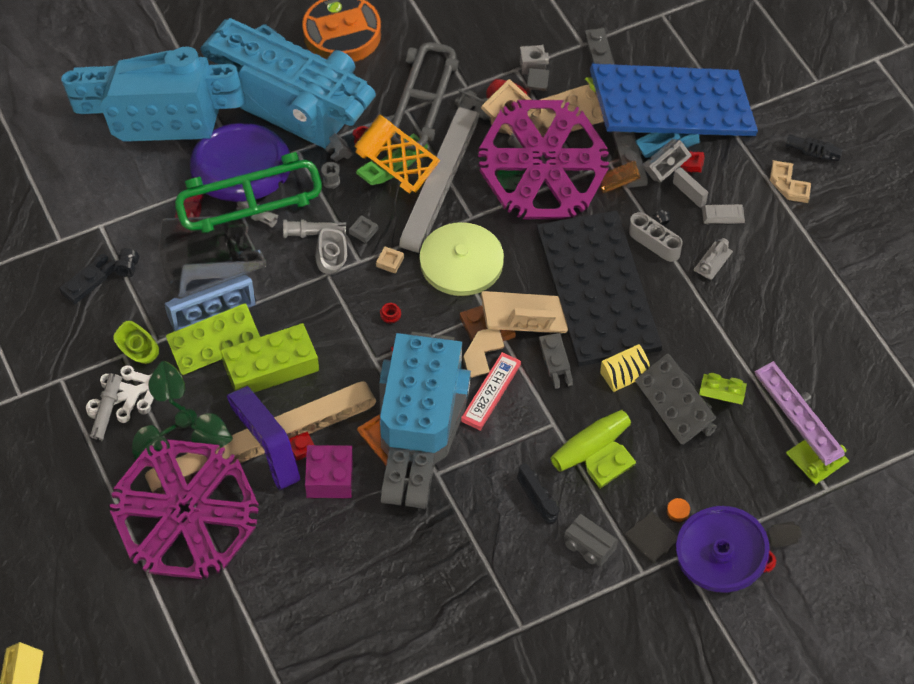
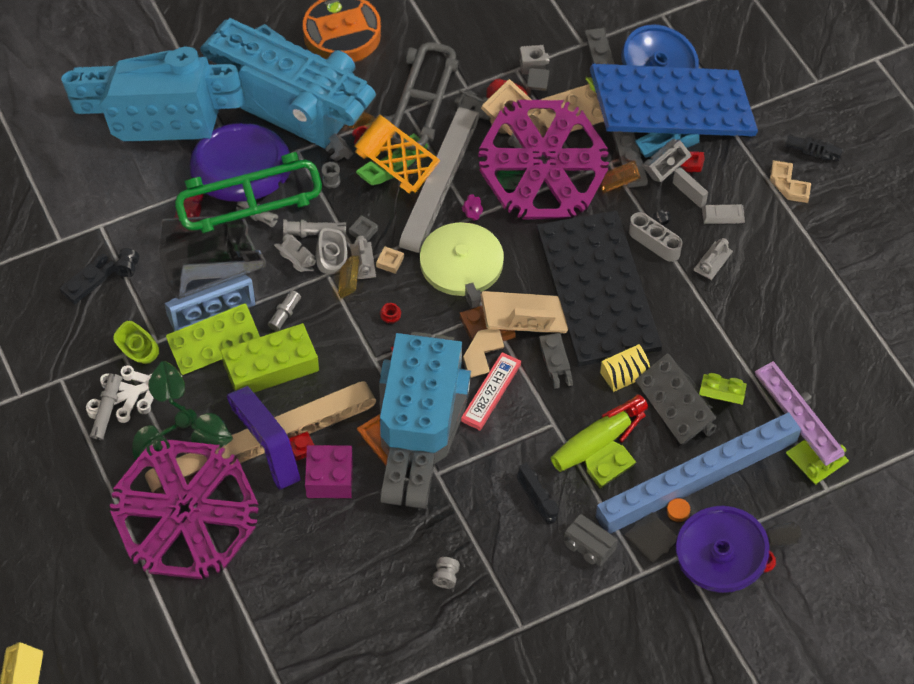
none -> light grey pin [268,290,301,331]
none -> light grey hinge [274,234,316,272]
none -> clear yellow tile [338,255,359,299]
none -> clear orange tile [348,112,375,129]
none -> light grey hinge [350,236,376,280]
none -> light grey wheel [433,557,460,588]
none -> magenta plant [462,194,483,220]
none -> dark grey plate [465,283,482,309]
none -> medium blue brick [596,412,801,534]
none -> red plant [602,395,648,442]
none -> blue dish [622,25,699,68]

